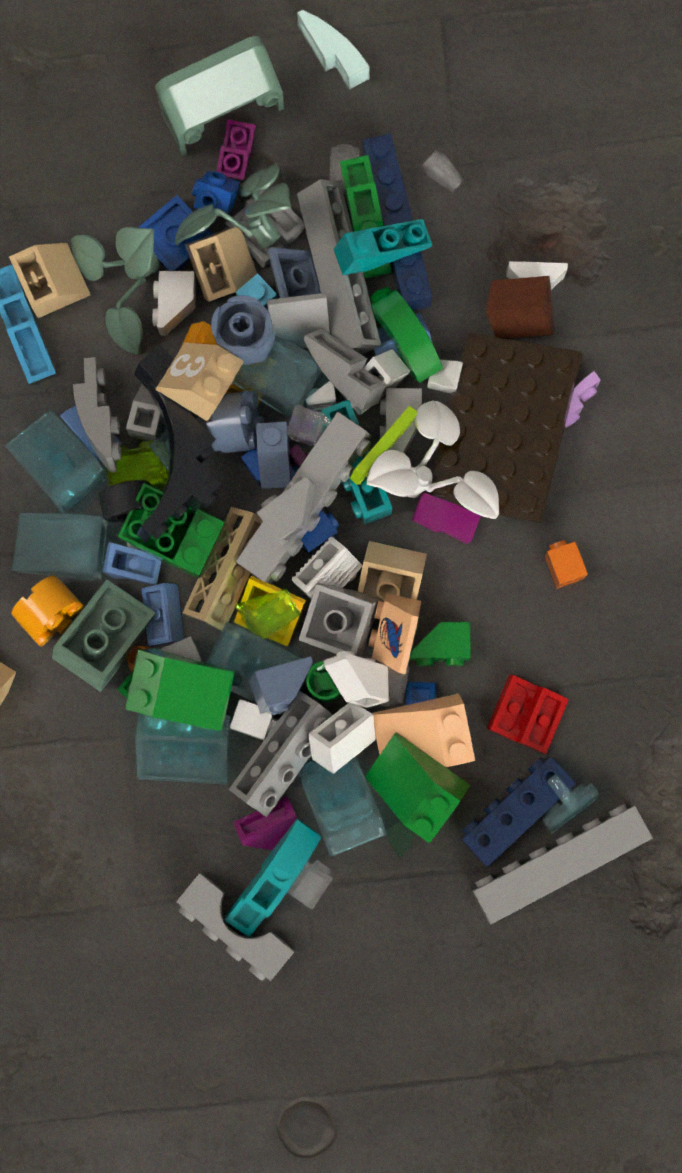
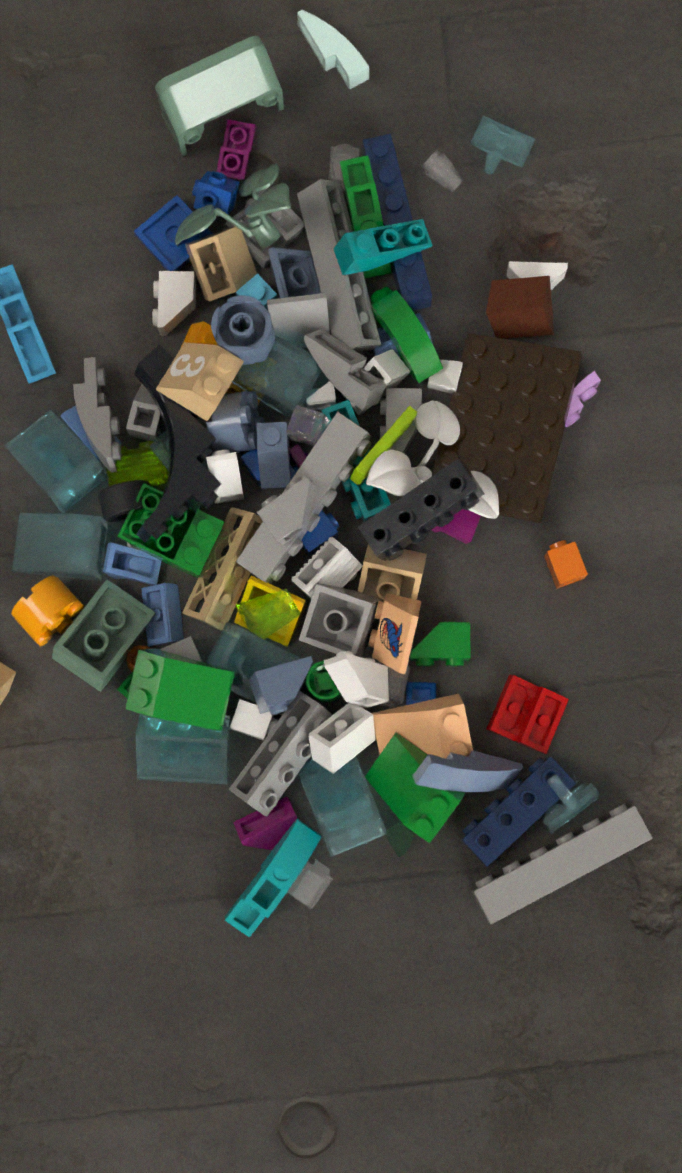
tan slope [9,243,91,318] -> none
sand green plant [71,226,159,354] -> none
light grey arch [176,873,295,981] -> none
none -> white slope [206,450,244,504]
none -> black brick [358,458,484,561]
none -> sand blue slope [413,751,523,792]
none -> clear light blue plate [471,116,535,175]

